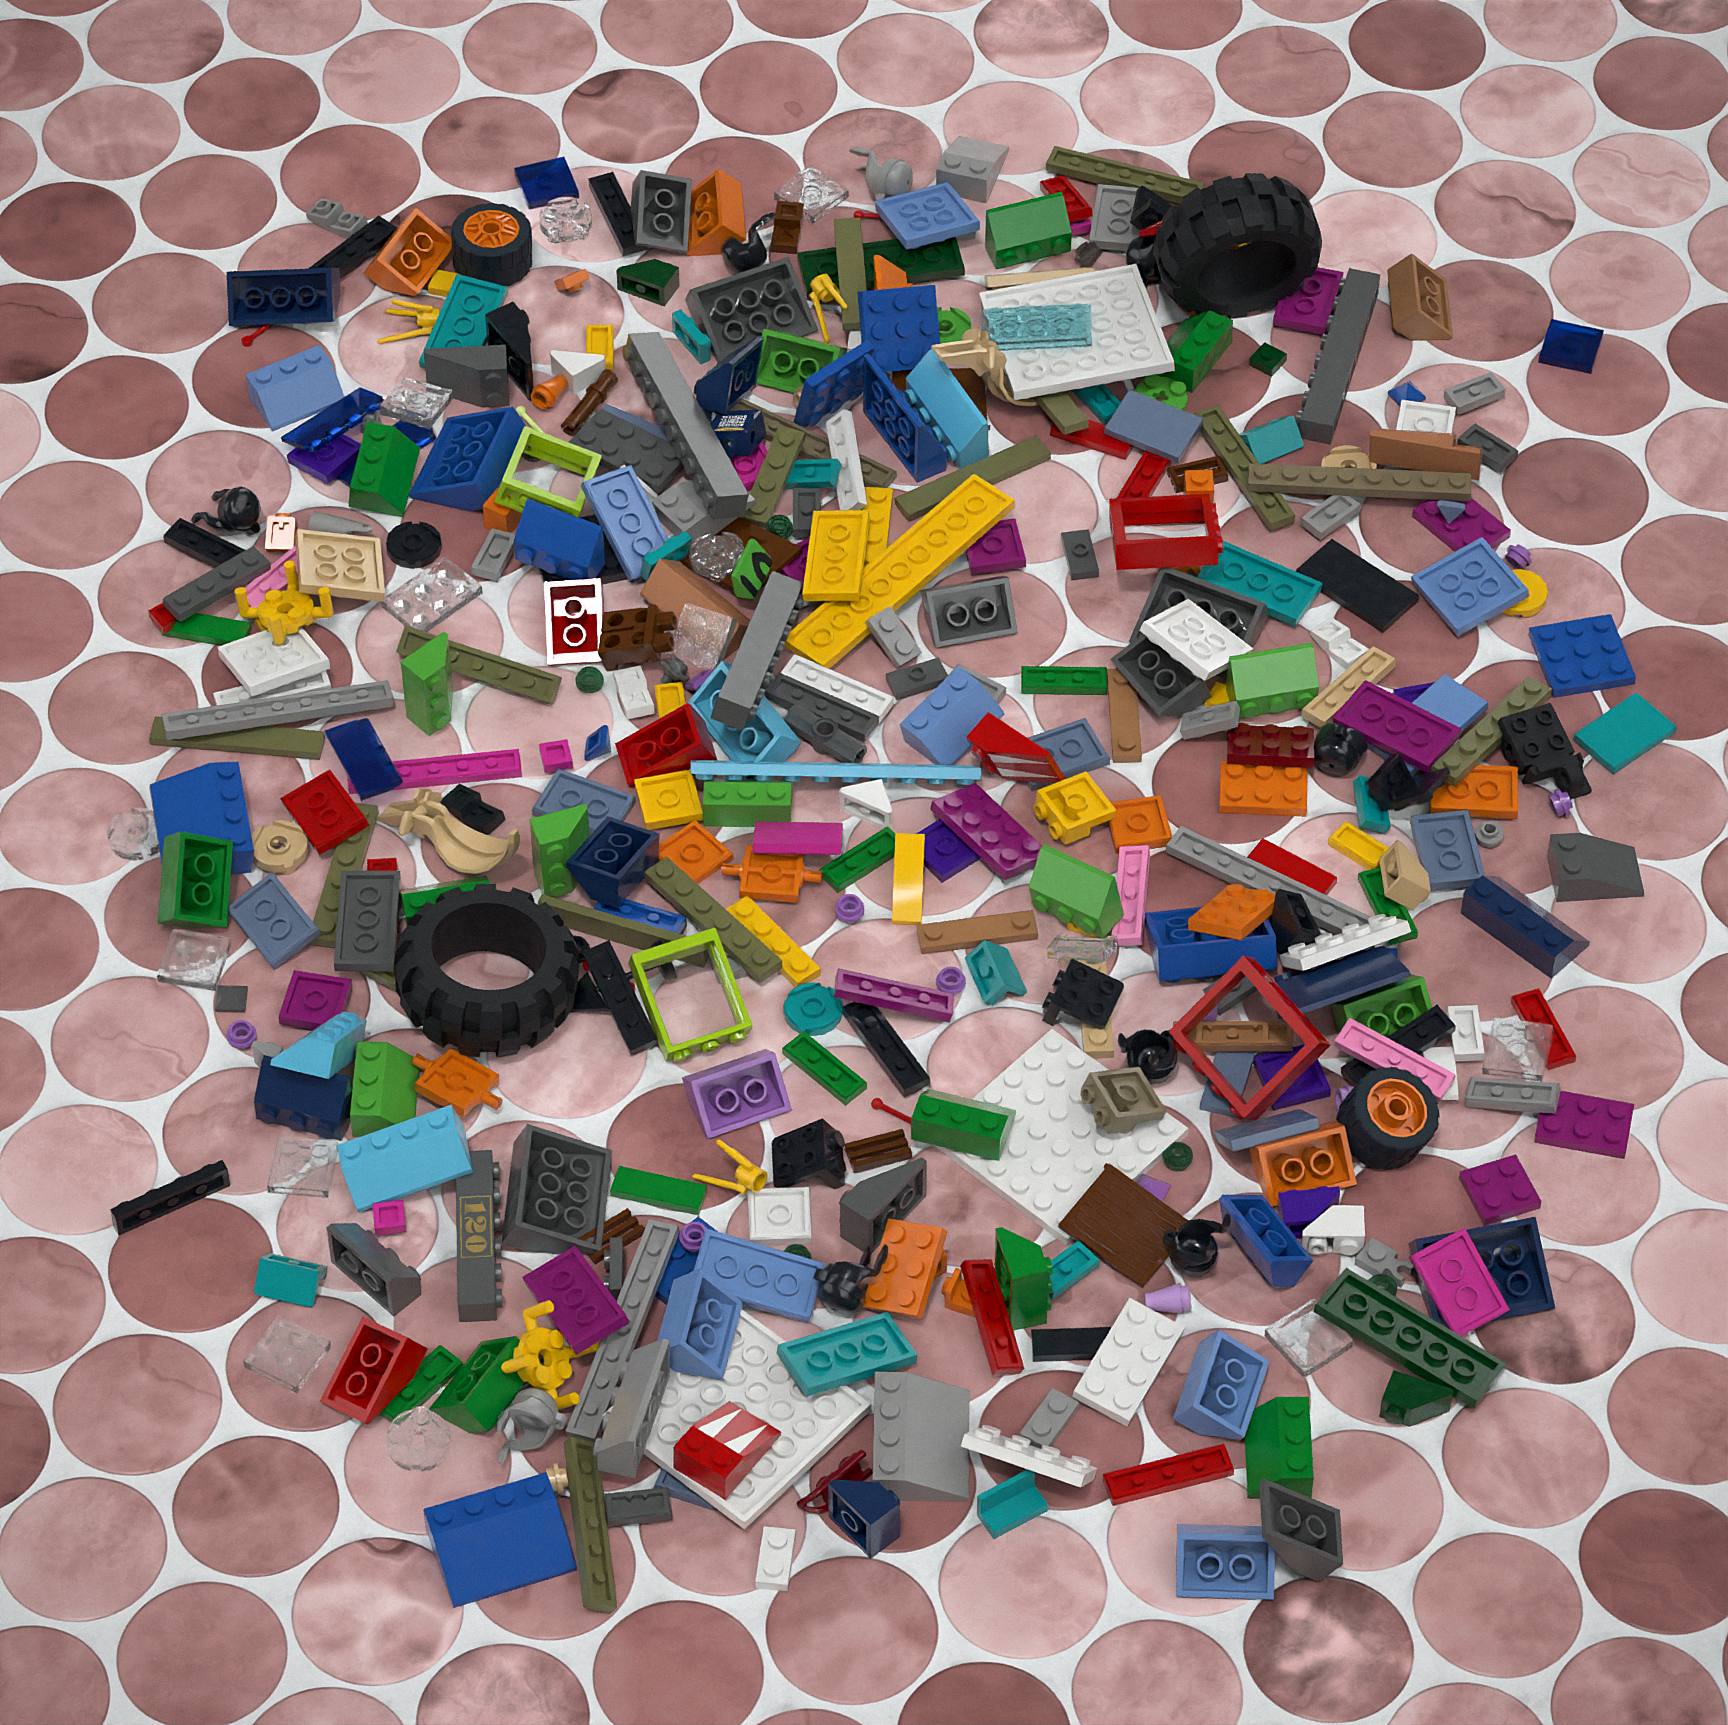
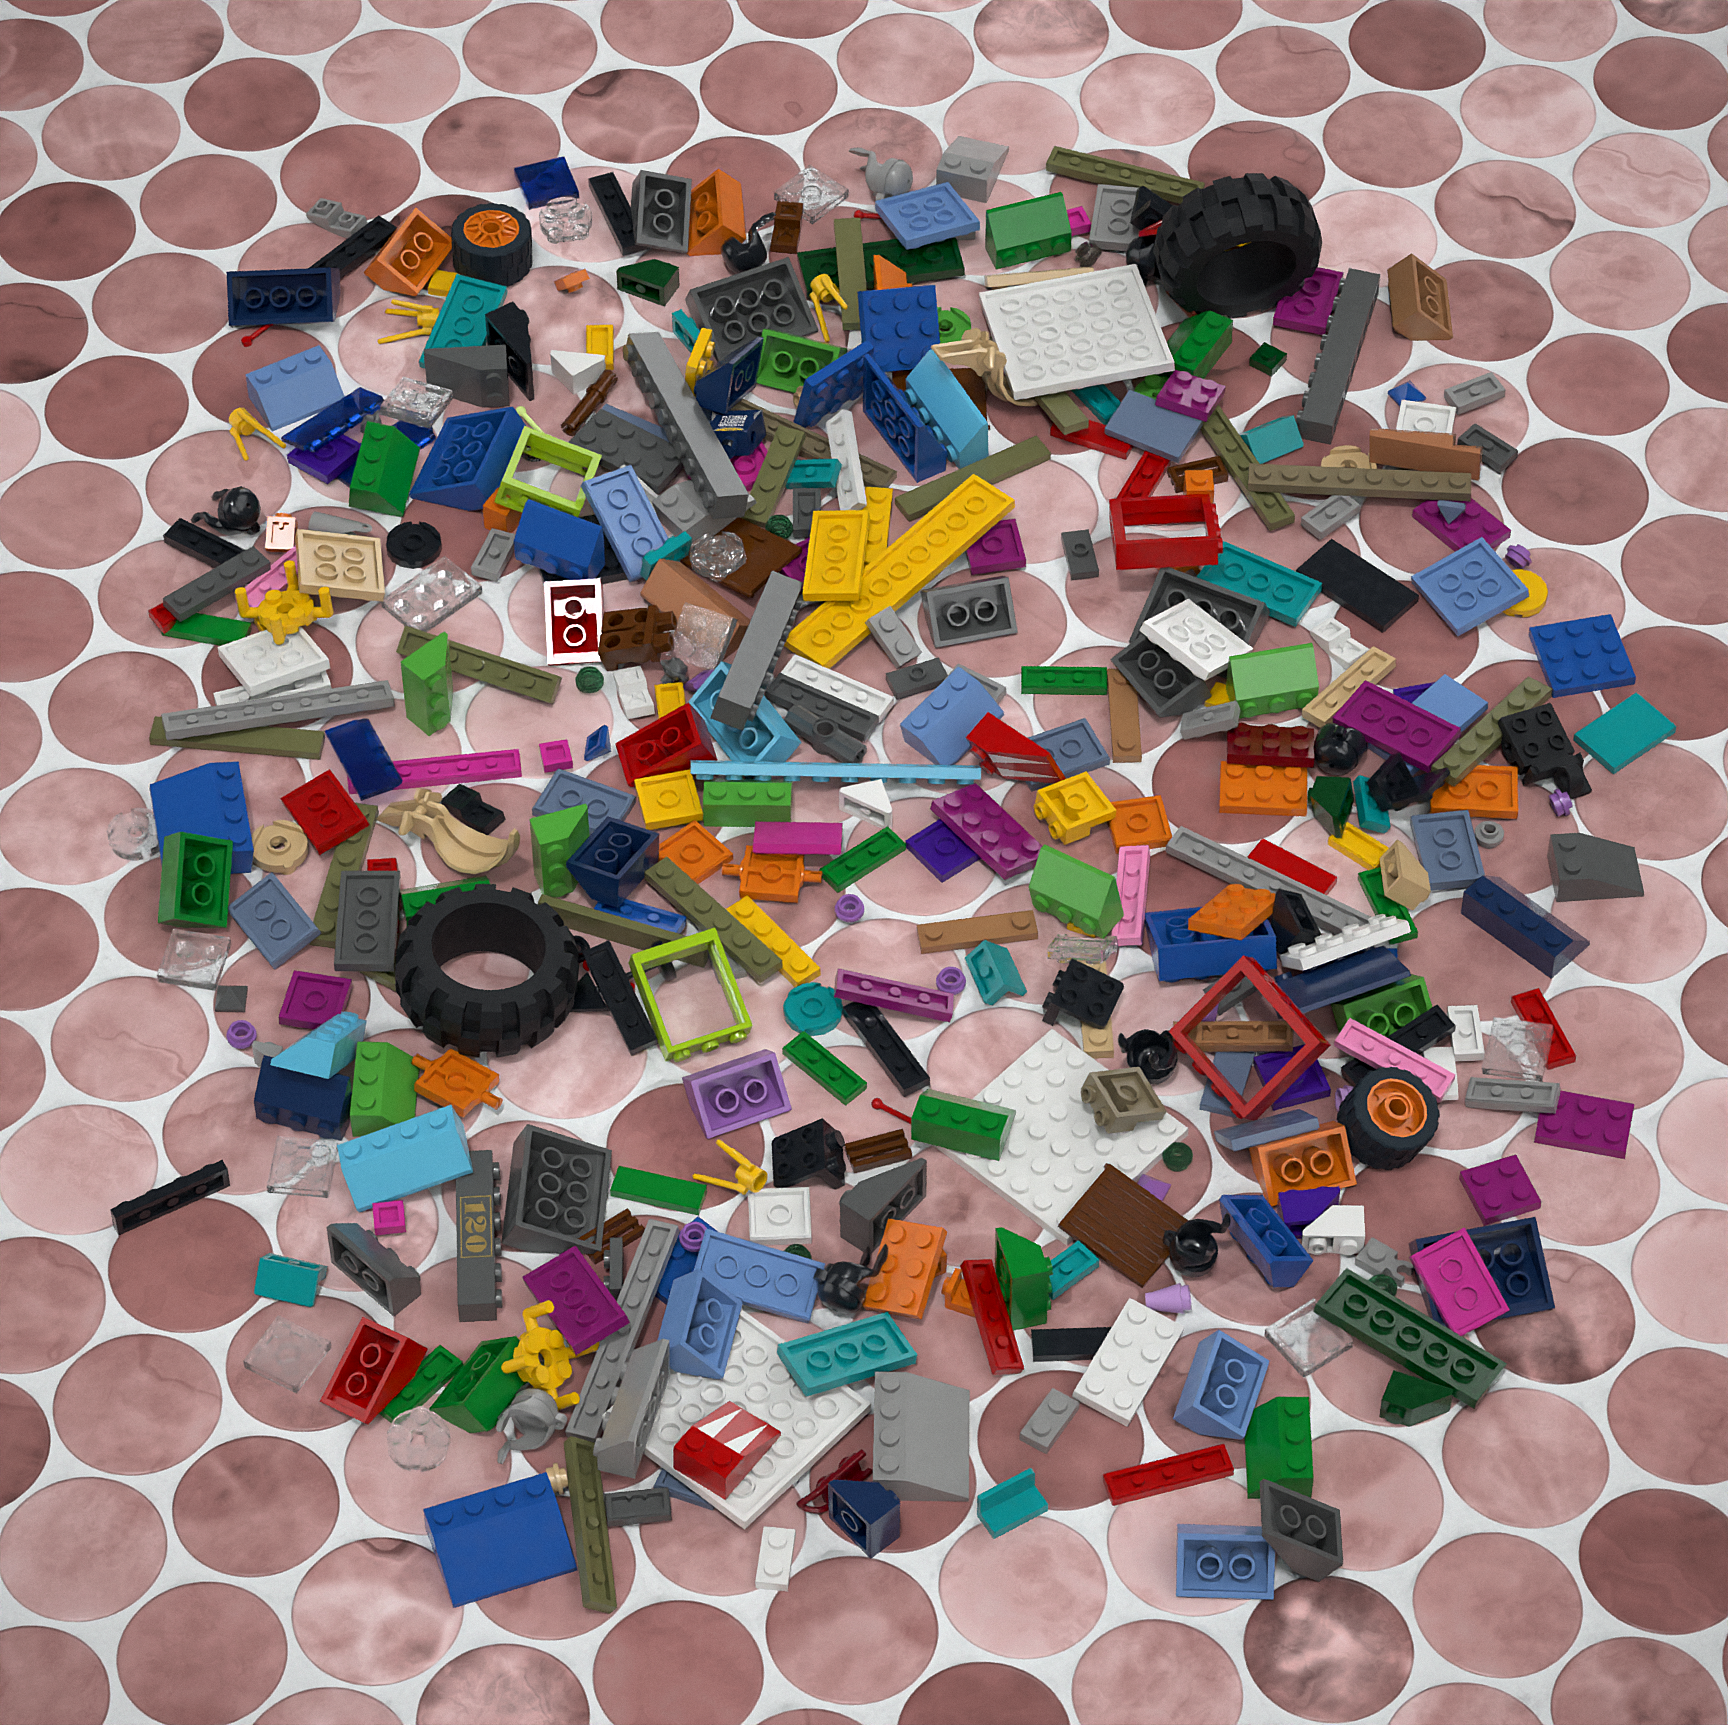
orange cone [531,374,568,410] -> none
bright green slope [731,539,773,599] -> none
yellow slope [892,833,925,925] -> none
white plate [961,1425,1098,1487] -> none
clear light blue plate [982,303,1092,351] -> none
red tile [1040,175,1093,222] -> none
clear blue tile [1538,319,1604,374] -> none
none -> yellow plant [229,408,286,461]
none -> yellow plate [685,328,715,398]
none -> magenta plate [1155,370,1226,422]
none -> dark green slope [1307,776,1354,838]

